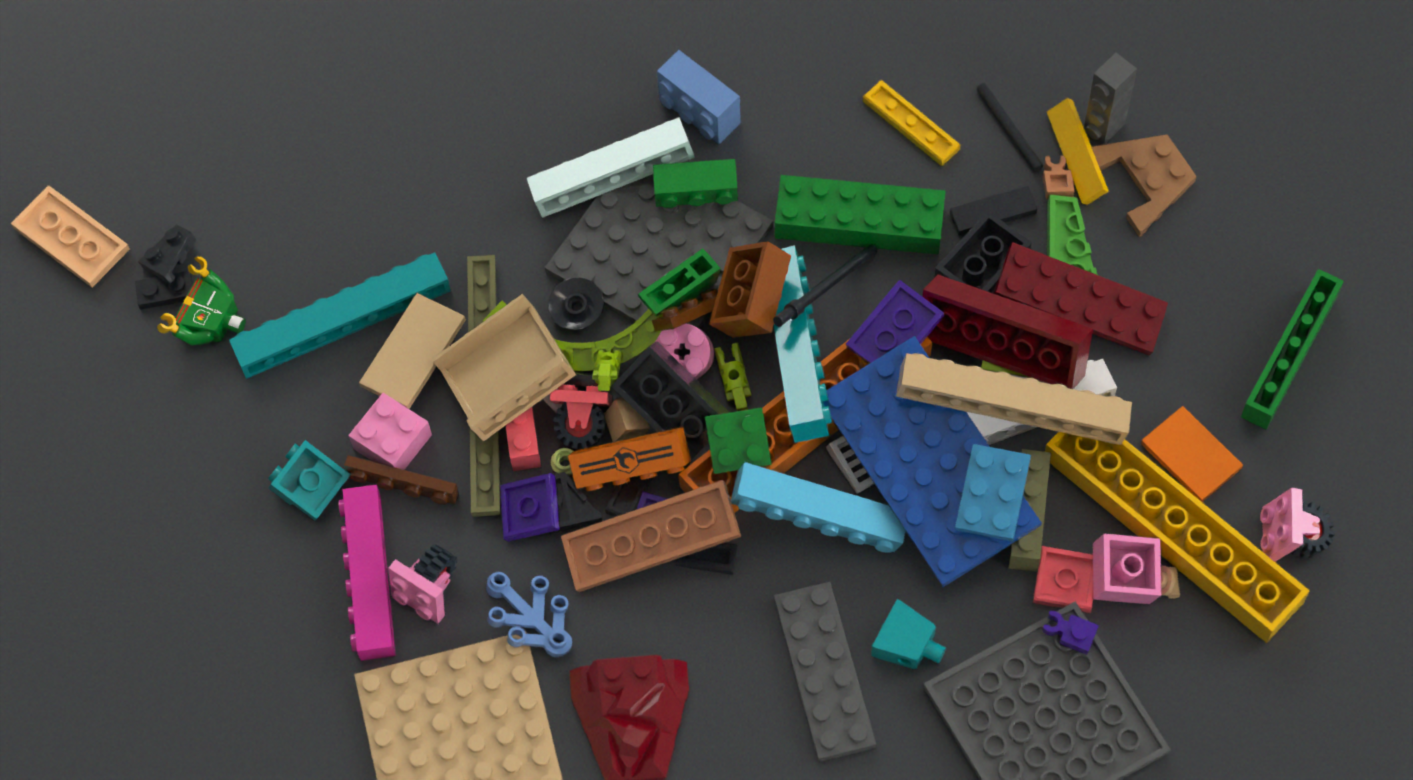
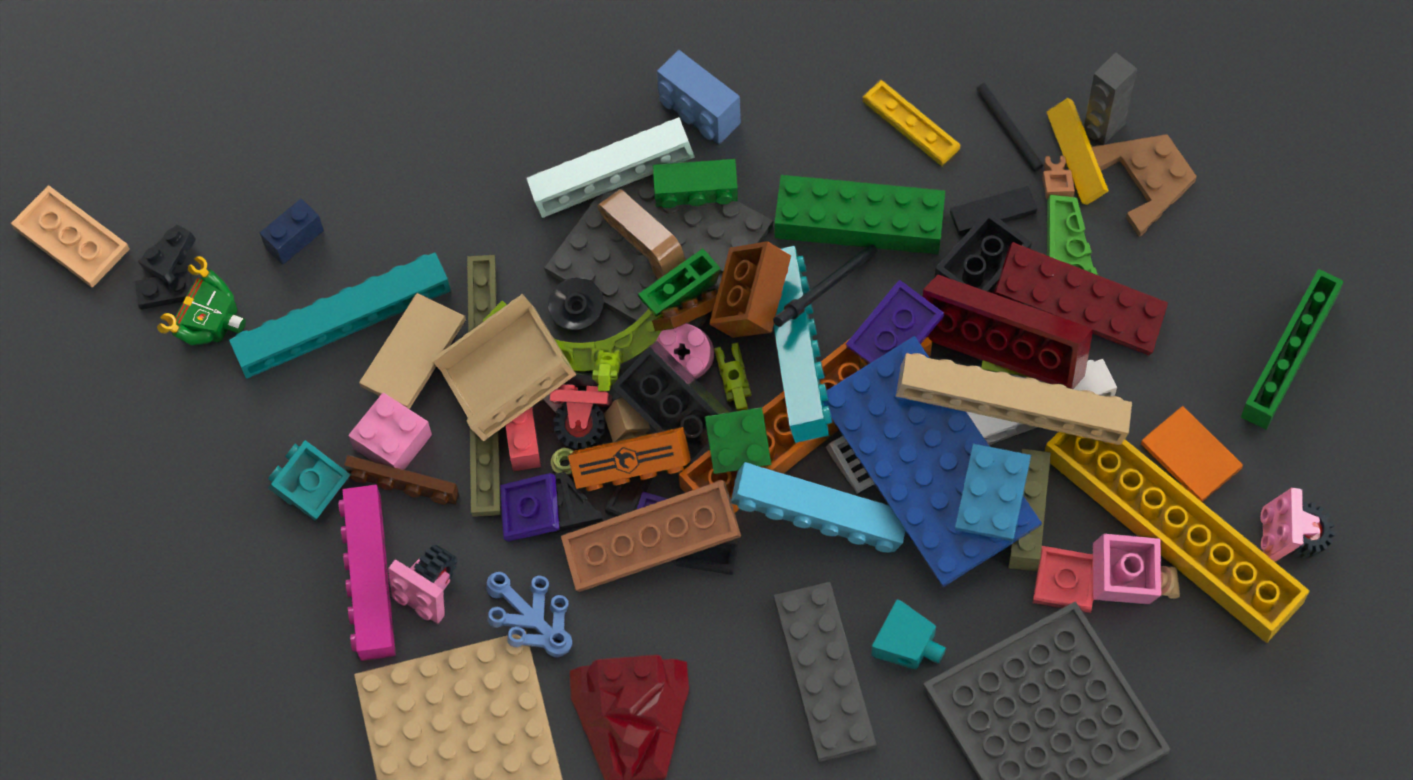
dark purple plate [1042,611,1099,655] -> none
none -> dark blue brick [260,198,324,265]
none -> medium nougat beam [598,189,686,280]

